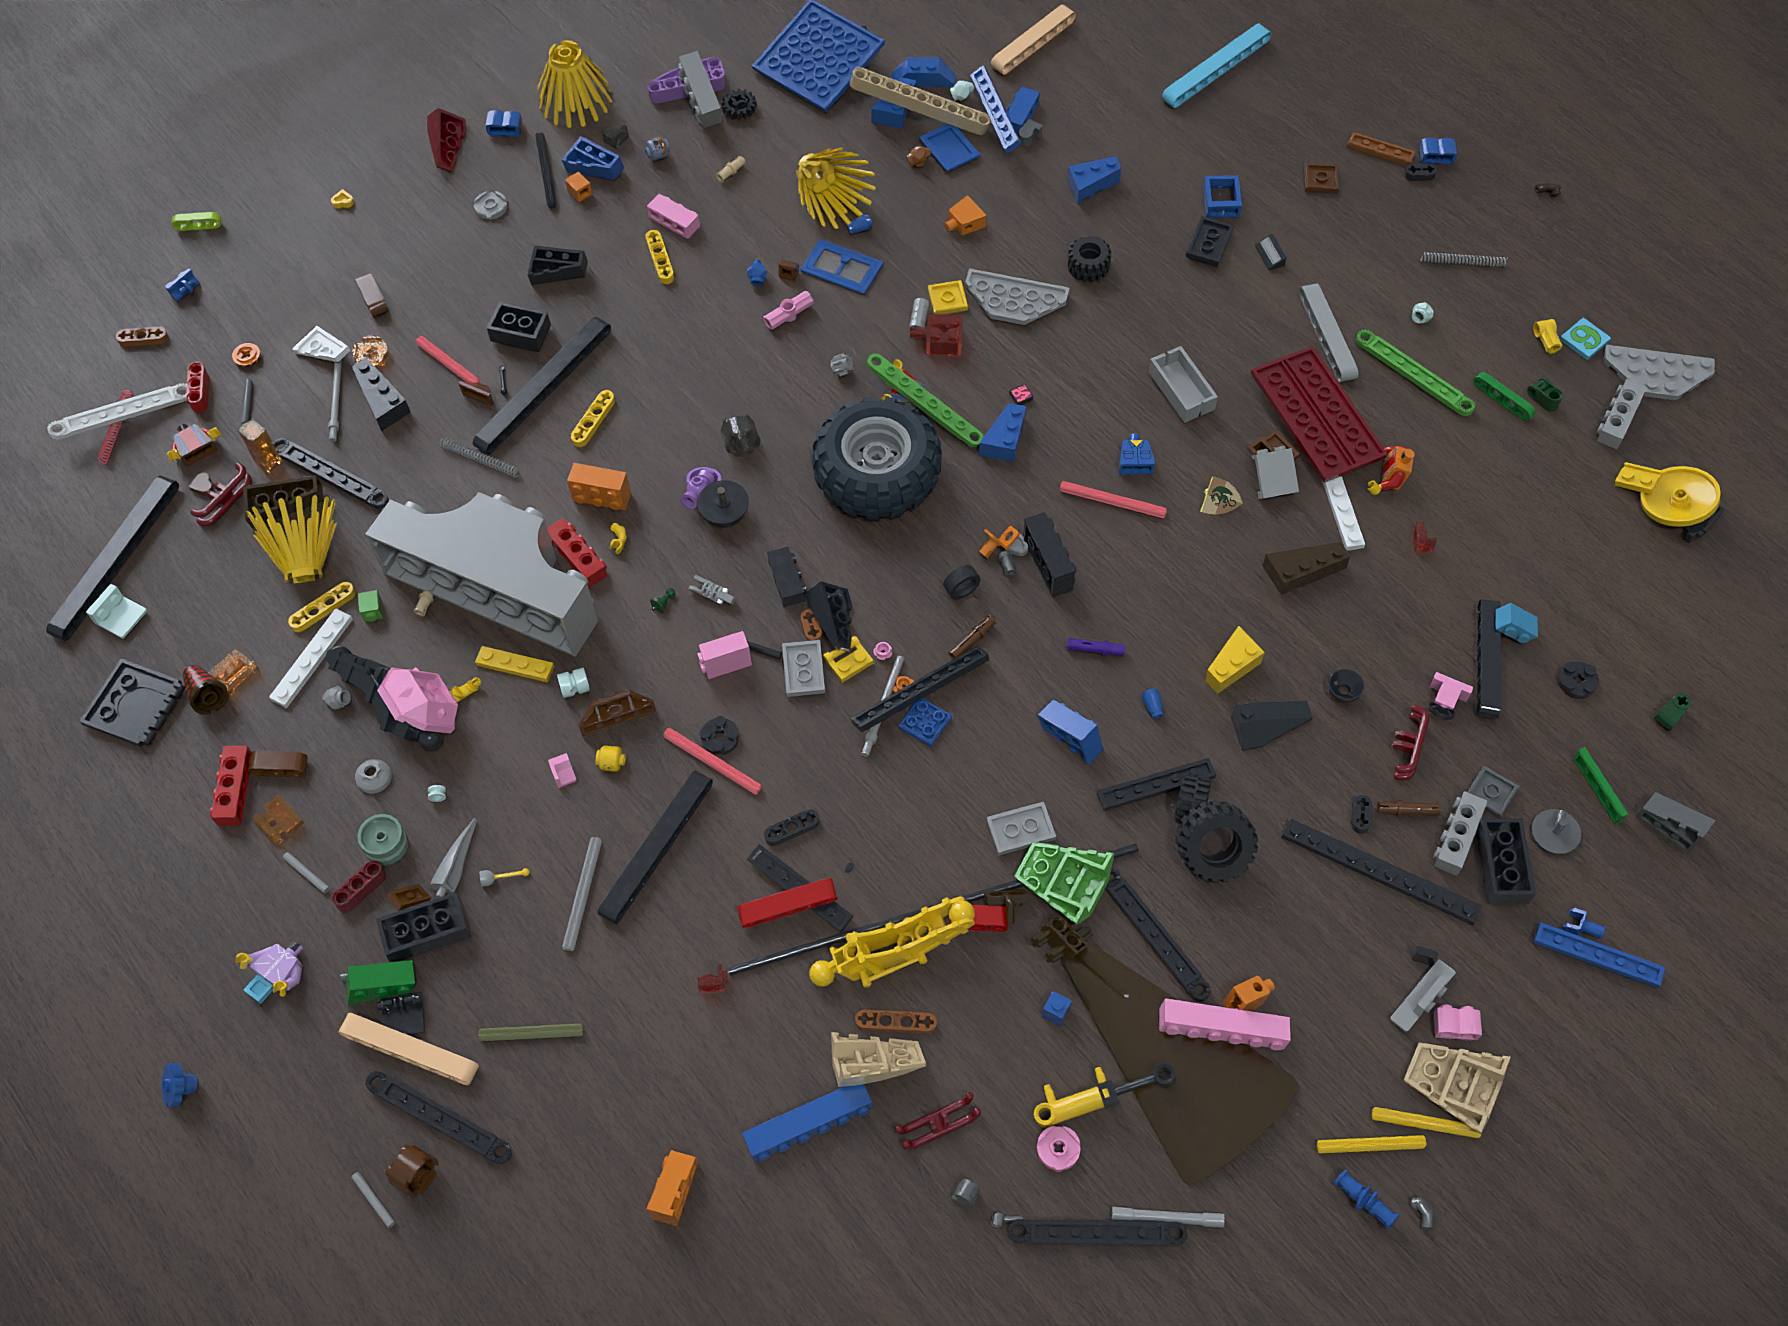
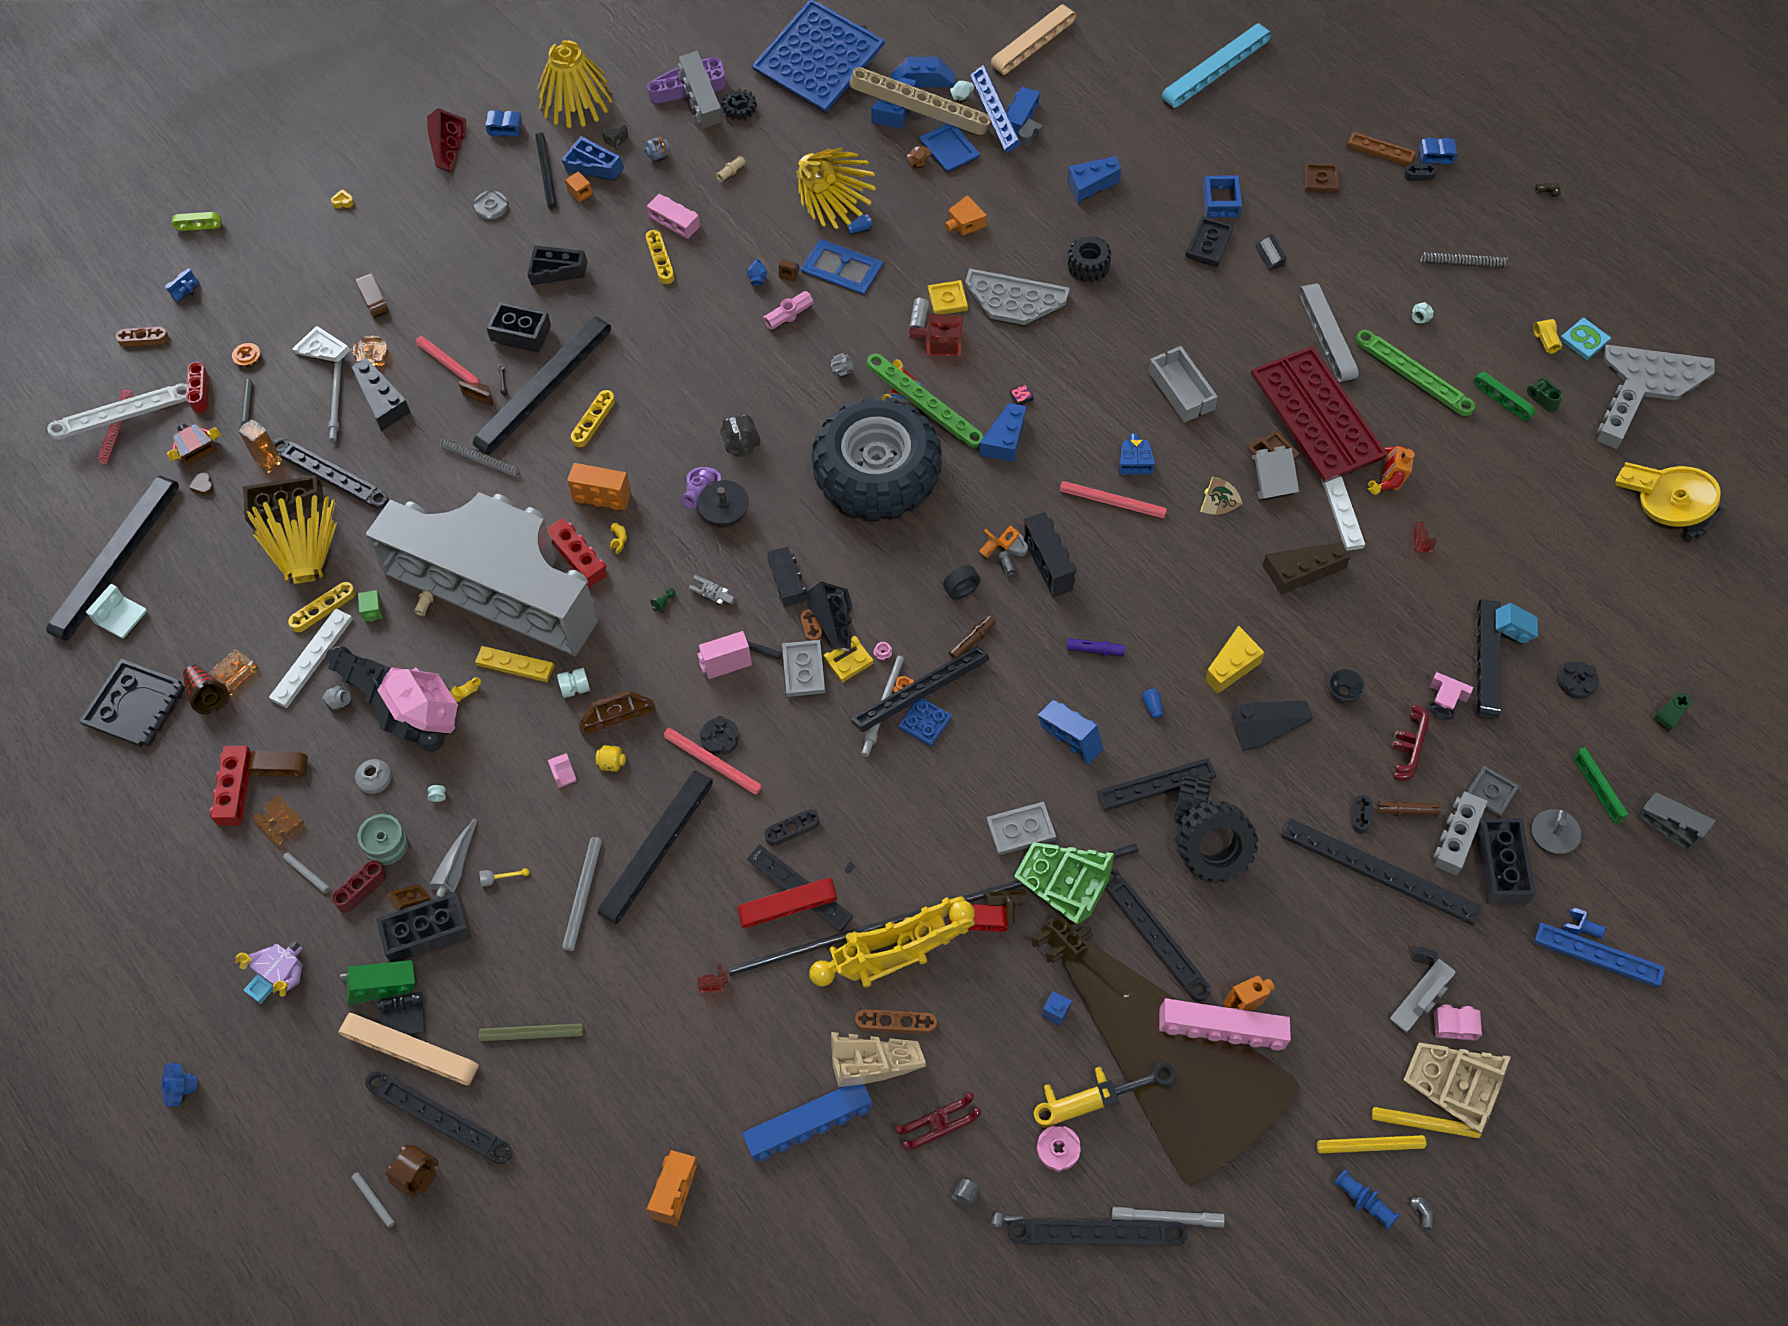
dark red piece [190,463,252,526] -> none

